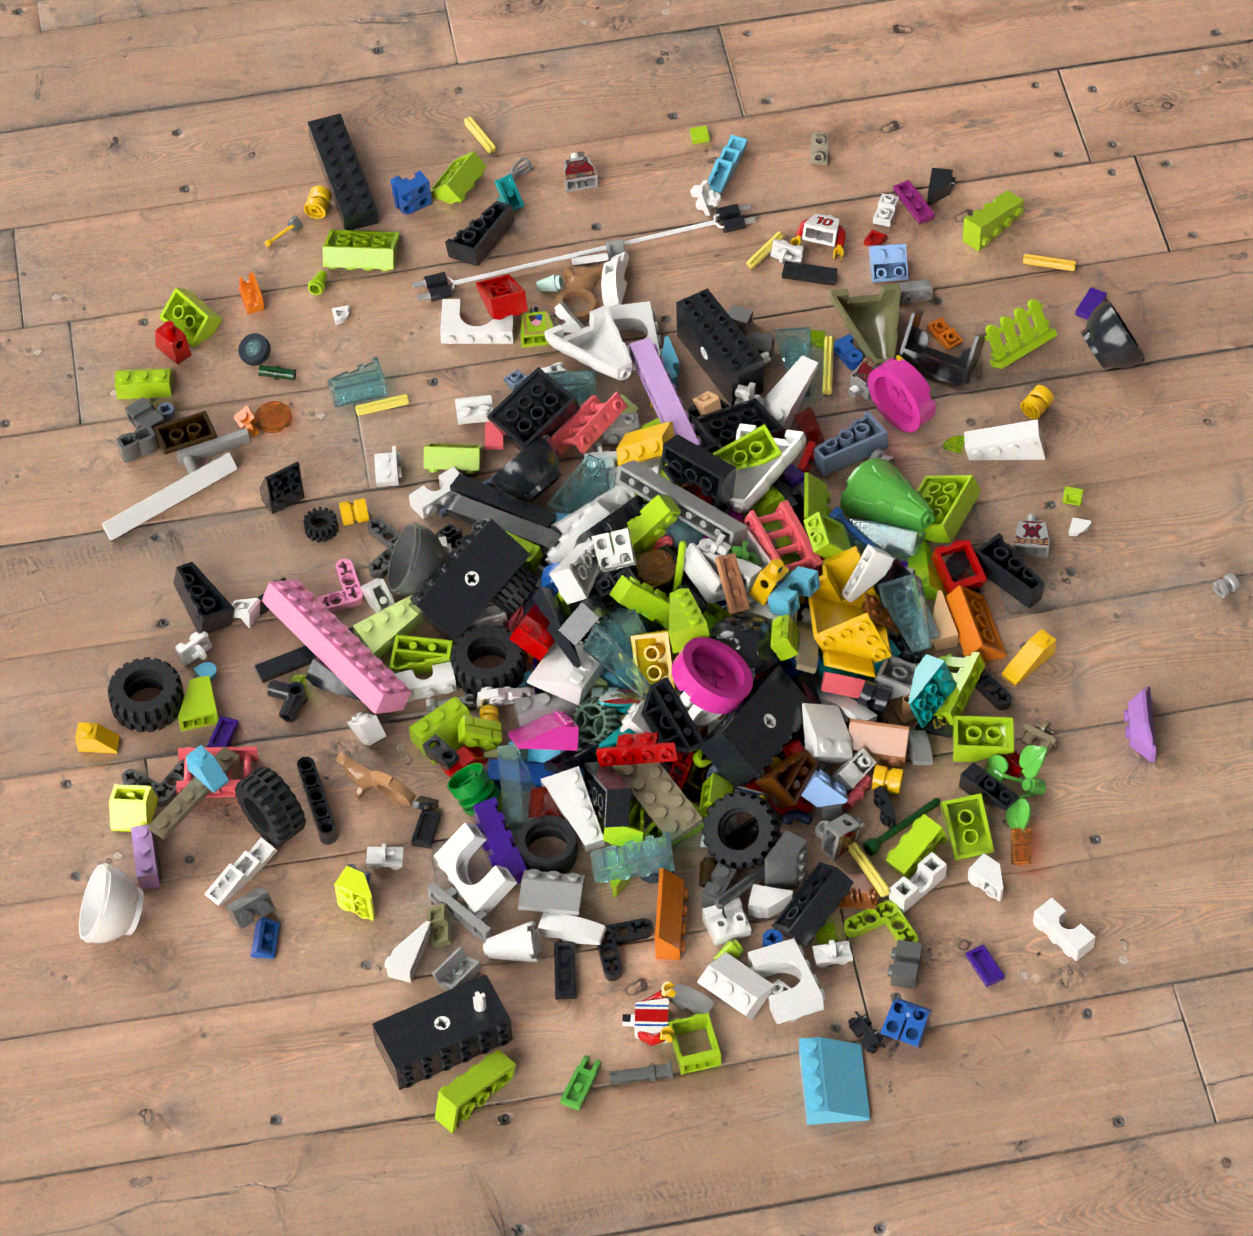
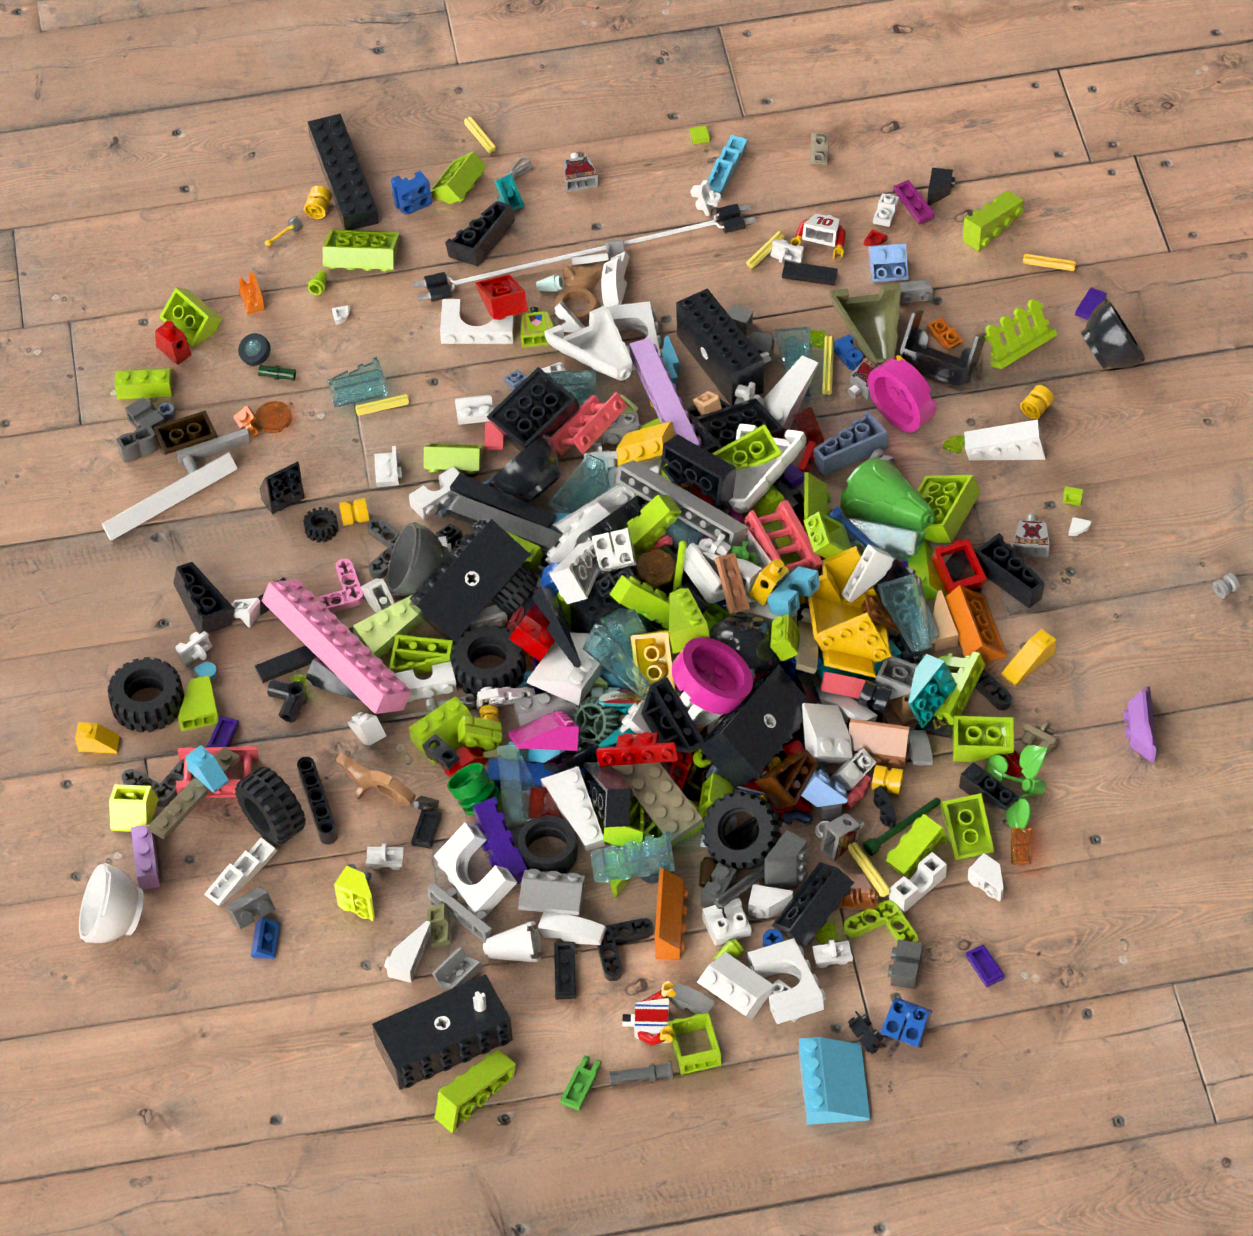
container [559,595,611,646] -> none
white arch [1033,898,1095,961] -> none

